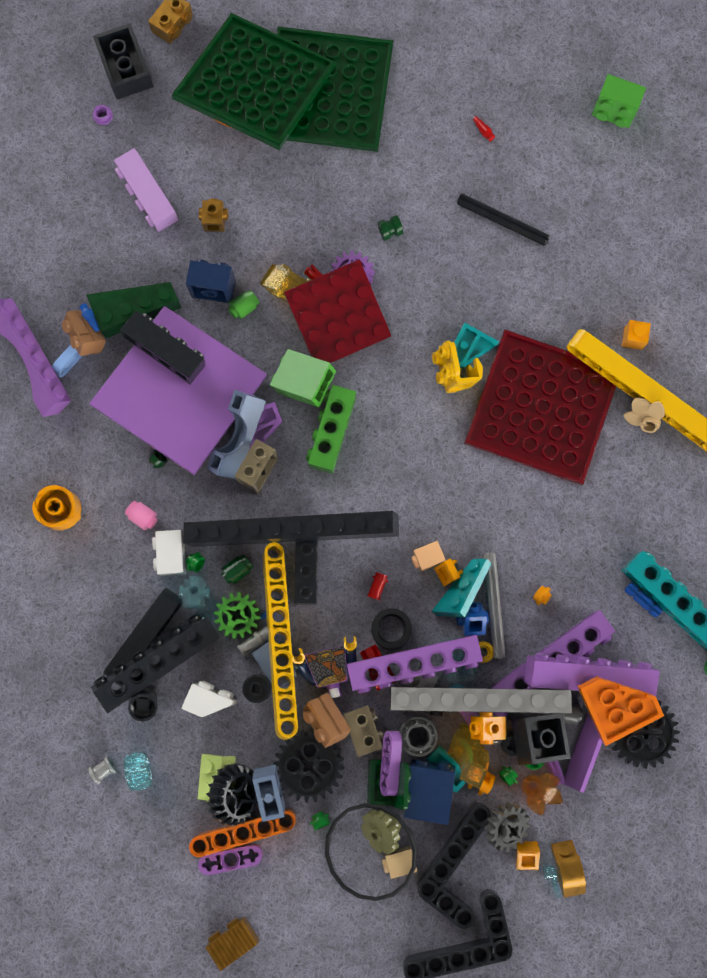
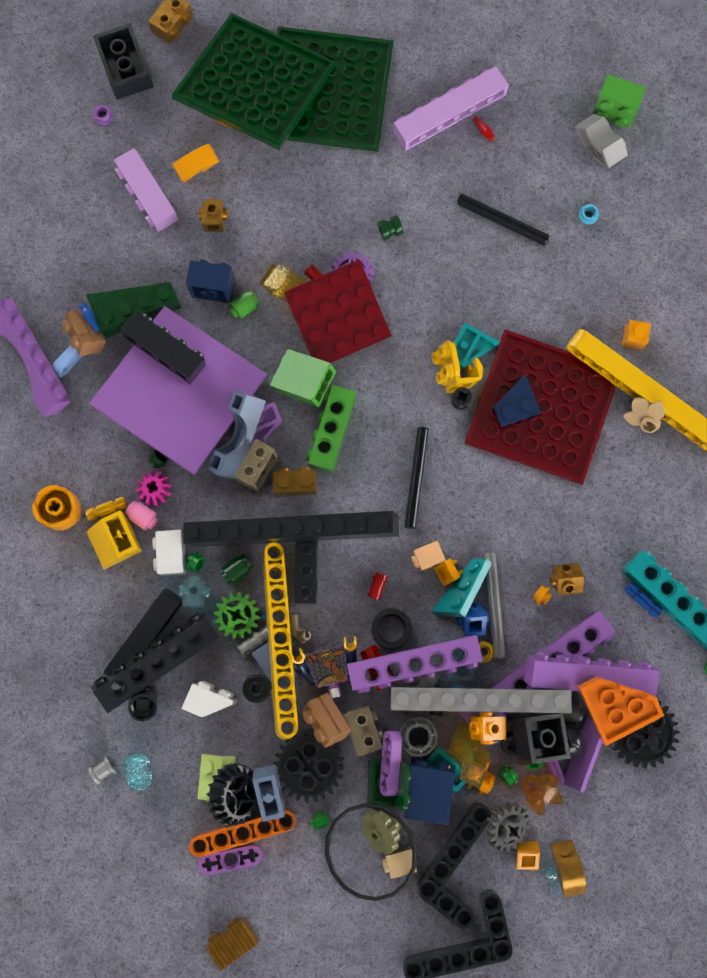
none -> yellow axle [85,497,127,521]
none -> yellow slope [86,510,143,570]
none -> dark pink gear [136,471,172,507]
none -> light orange slope [172,143,219,182]
none -> pearl gold brick [273,467,317,497]
none -> dark tan arm [289,615,311,643]
none -> lavender brick [393,66,509,151]
none -> black axle [404,427,429,529]
none -> black bush [452,387,472,410]
none -> dark blue wing [493,376,540,428]
none -> pearl gold brick [550,563,584,596]
none -> black hair [565,723,585,758]
none -> light grey brick [574,114,628,168]
none -> medium azure plate [578,204,599,225]

